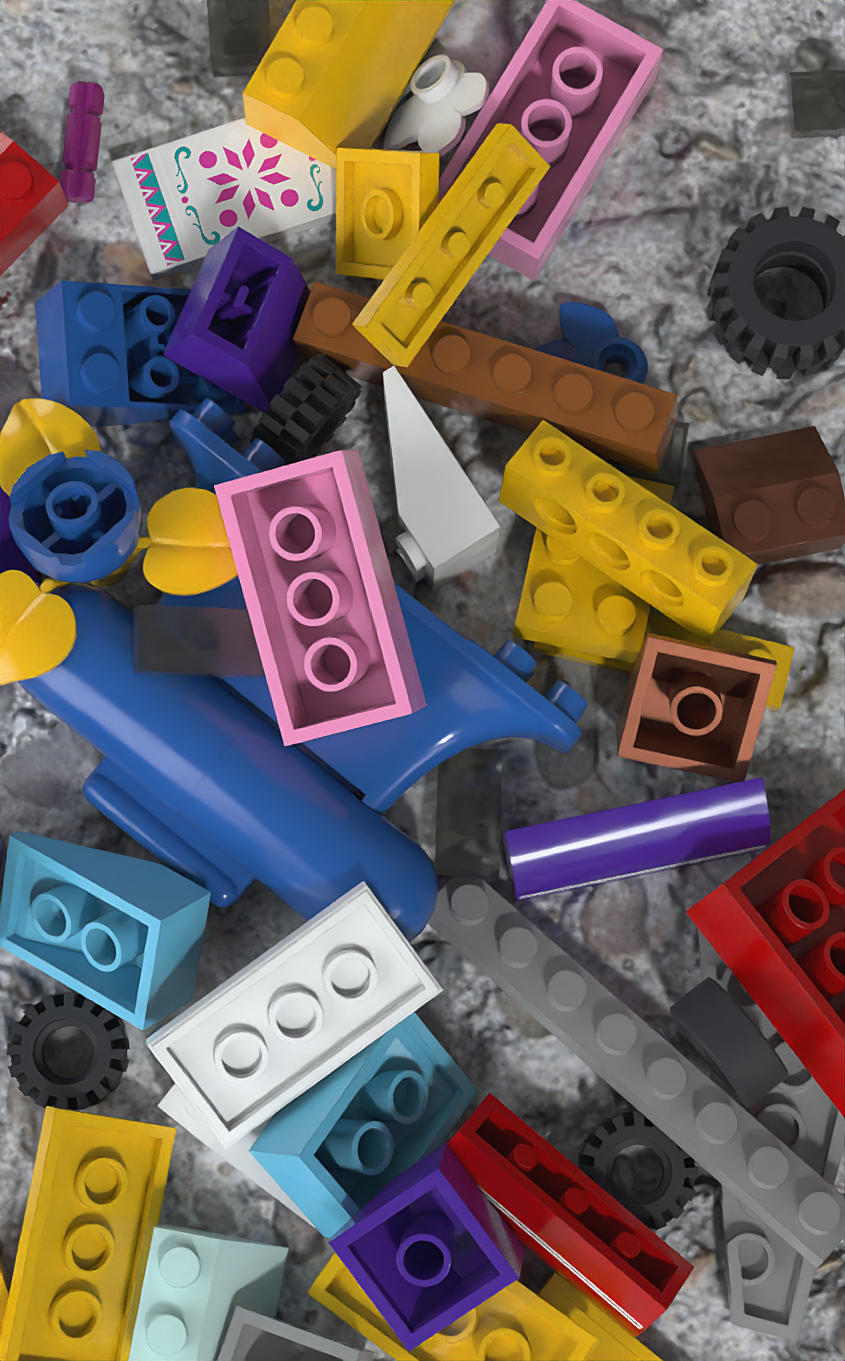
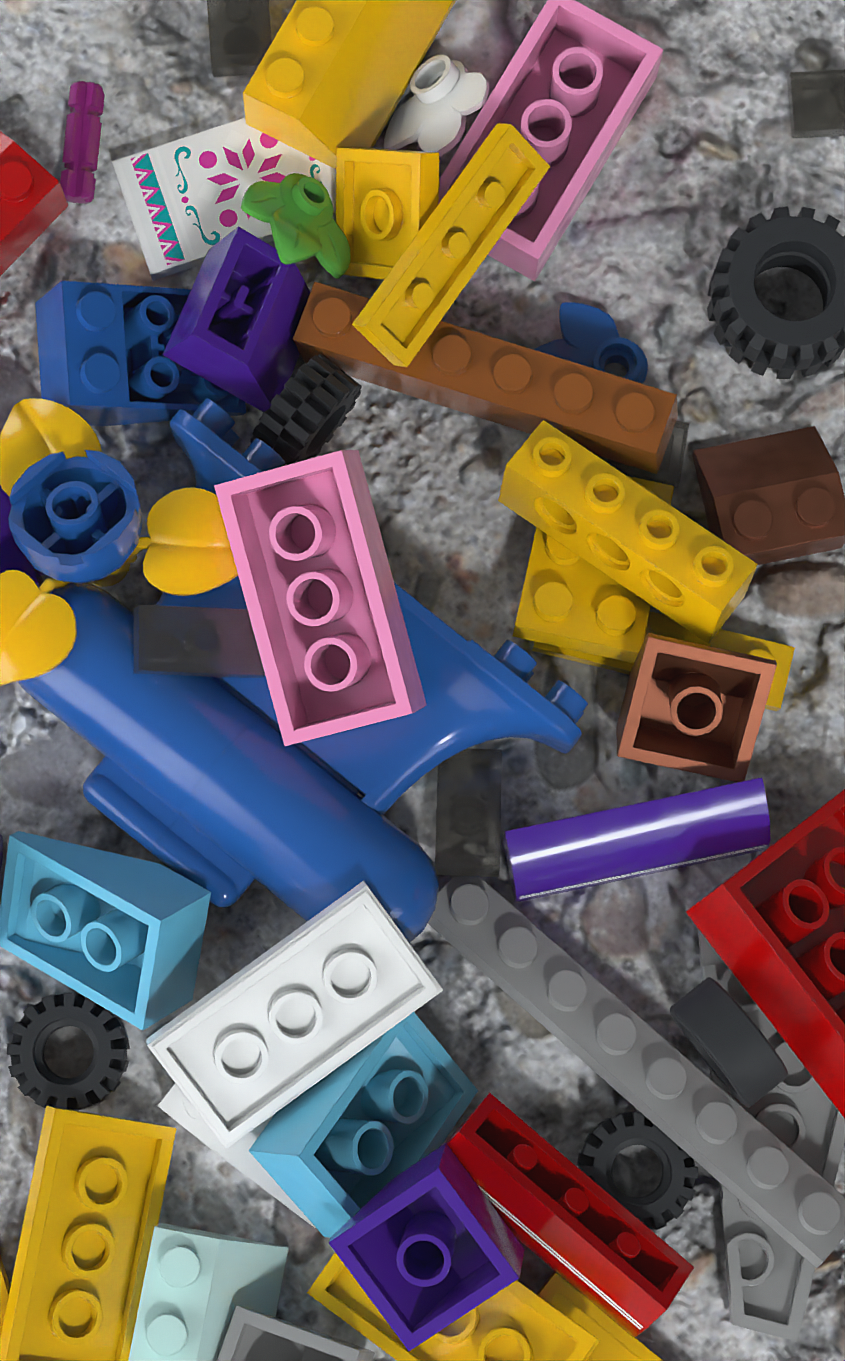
white slope [383,366,500,592] -> none
none -> bright green plate [241,173,351,279]

